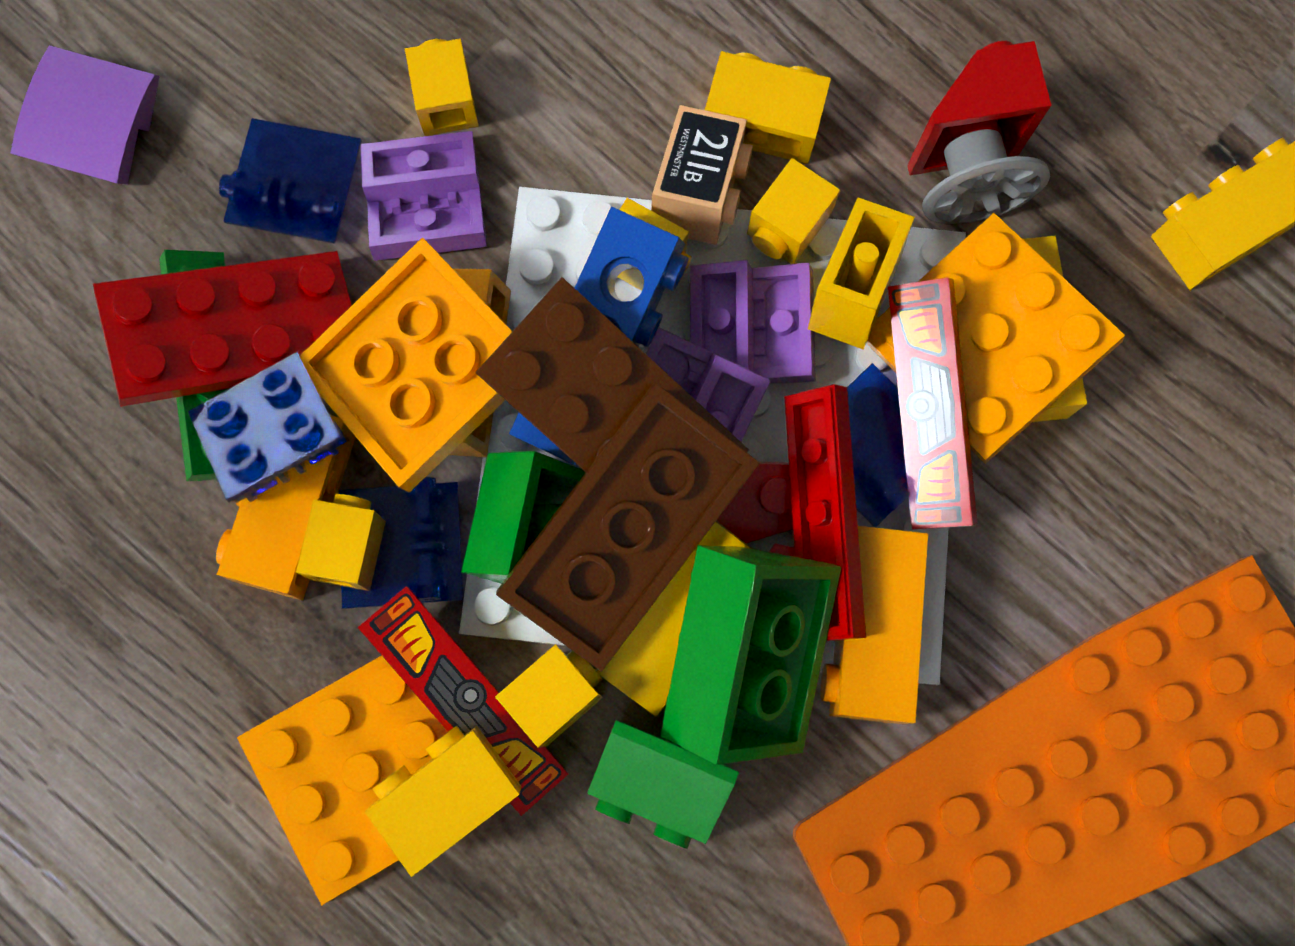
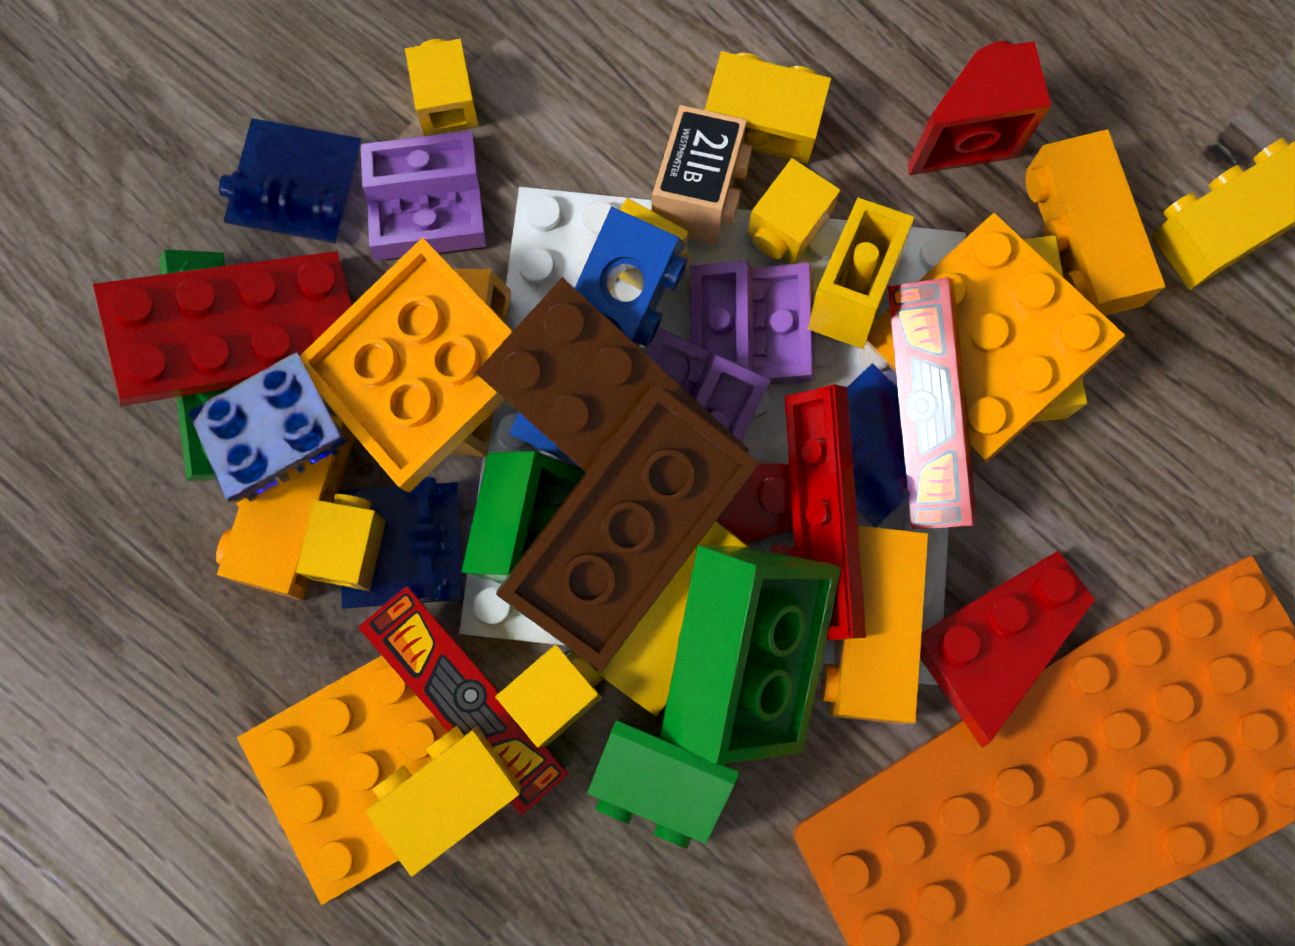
medium lavender slope [10,45,160,185] -> none
light grey wheel [922,129,1050,224] -> none
none -> red wing [920,551,1095,748]
none -> light orange brick [1025,129,1166,316]

